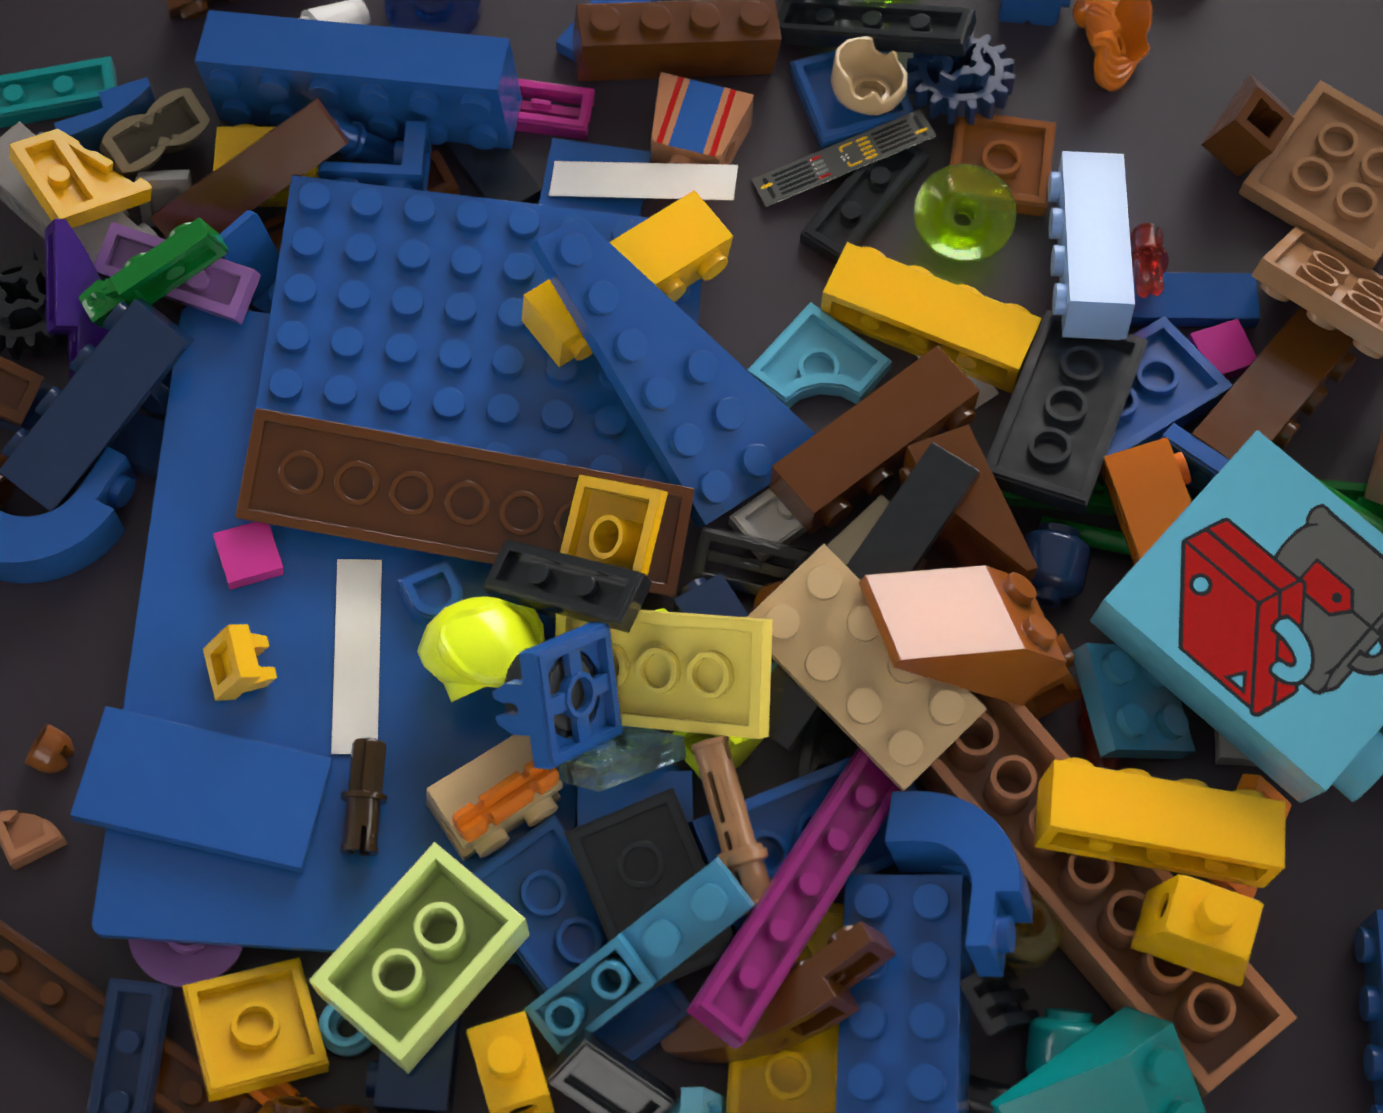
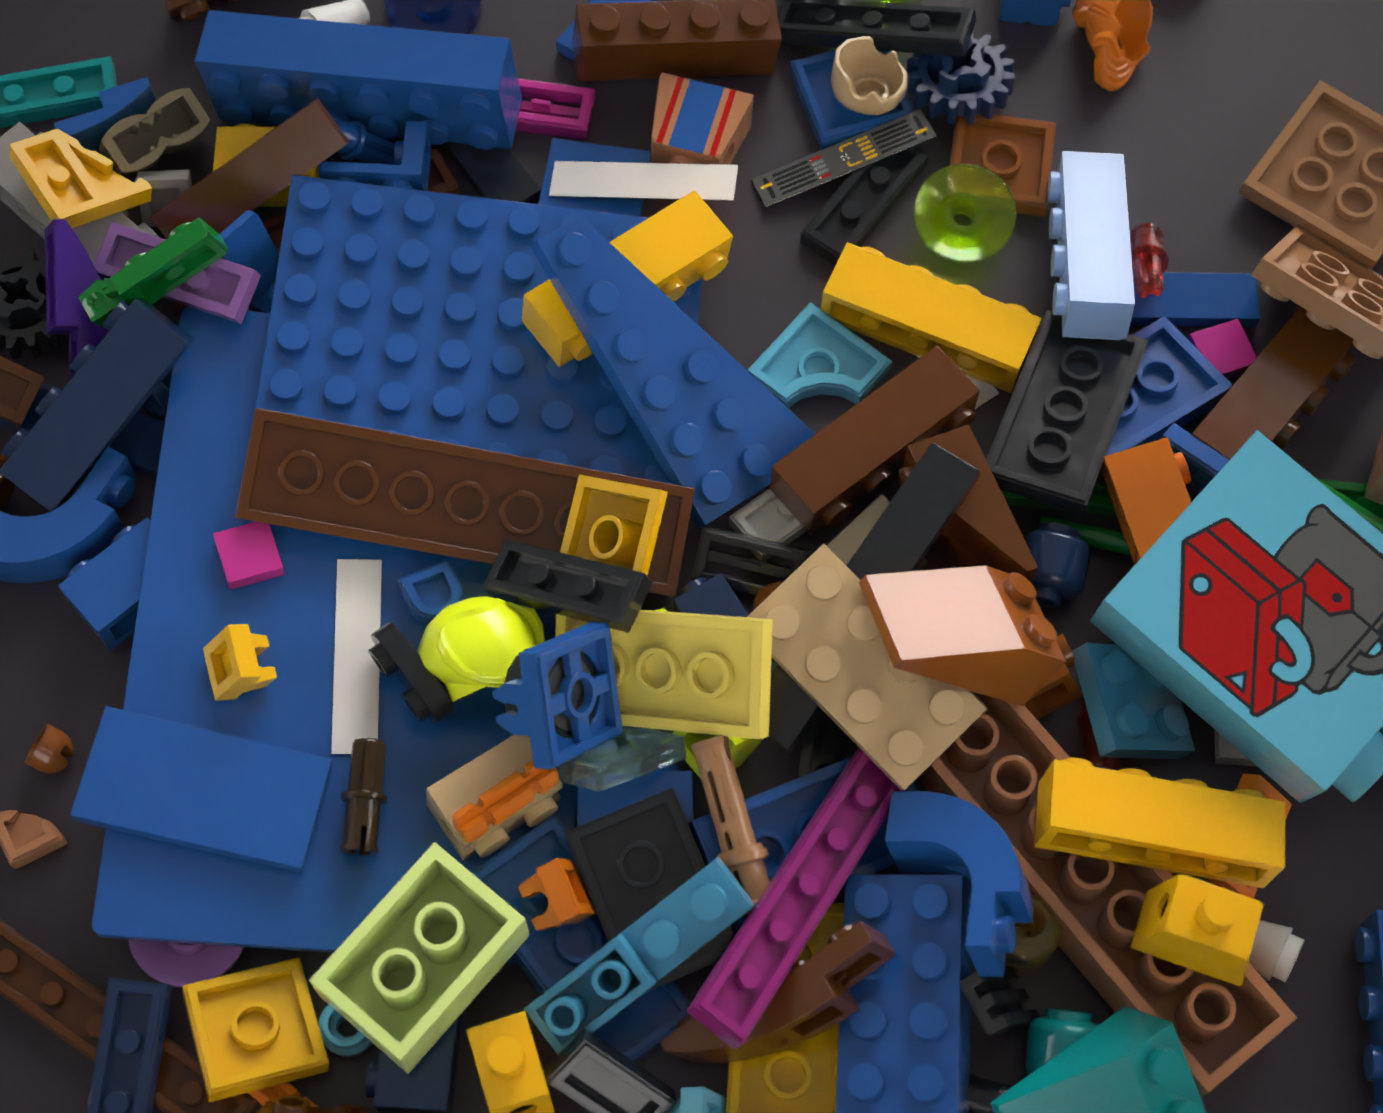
reddish brown slope [1201,75,1295,177] -> none
none -> blue slope [58,517,150,651]
none -> black plate [368,621,456,725]
none -> orange tile [518,858,597,931]
none -> white cone [1249,920,1304,982]

